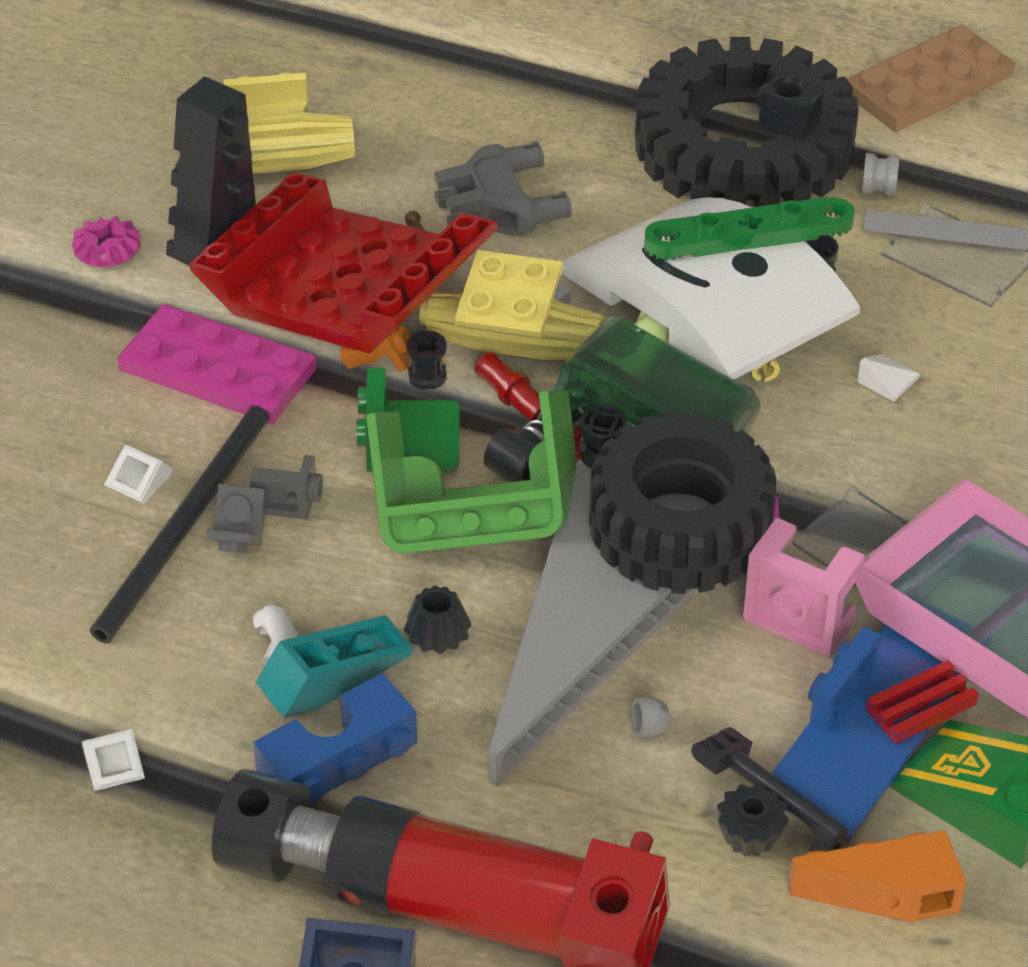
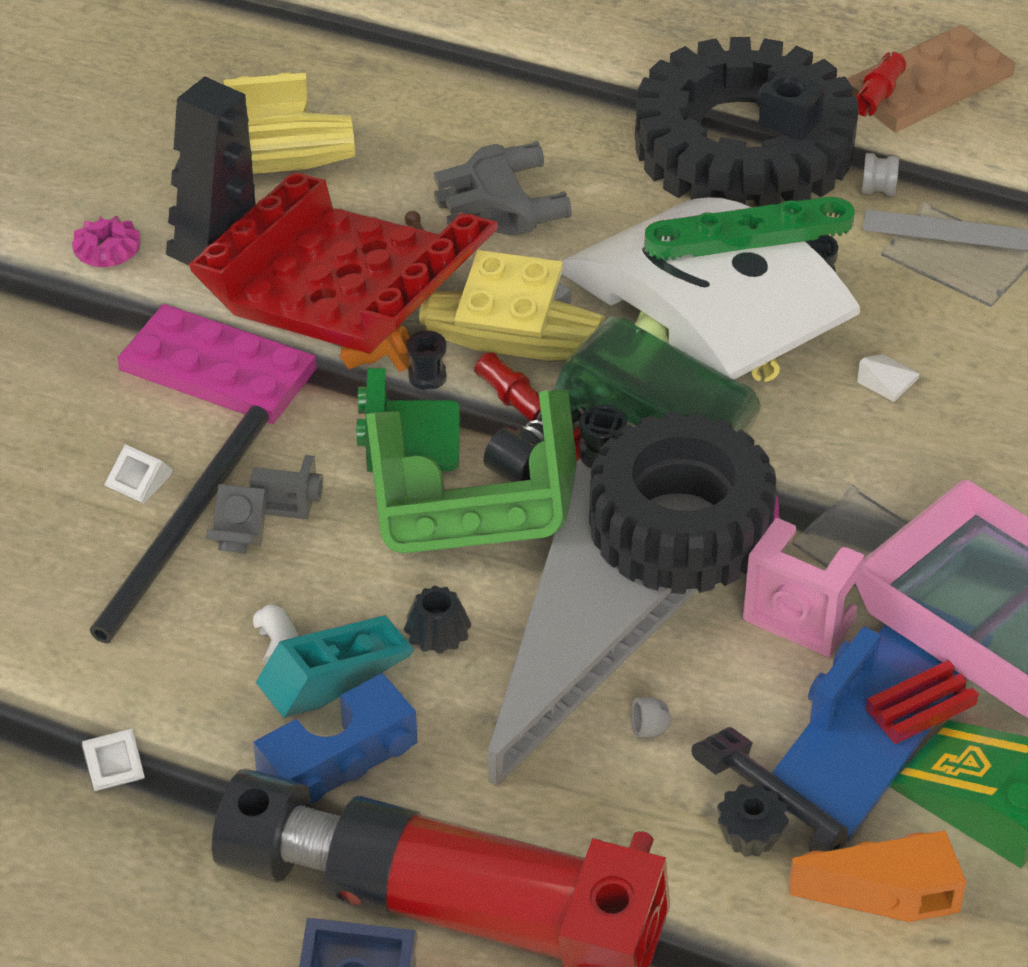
none -> red pin [854,52,907,117]

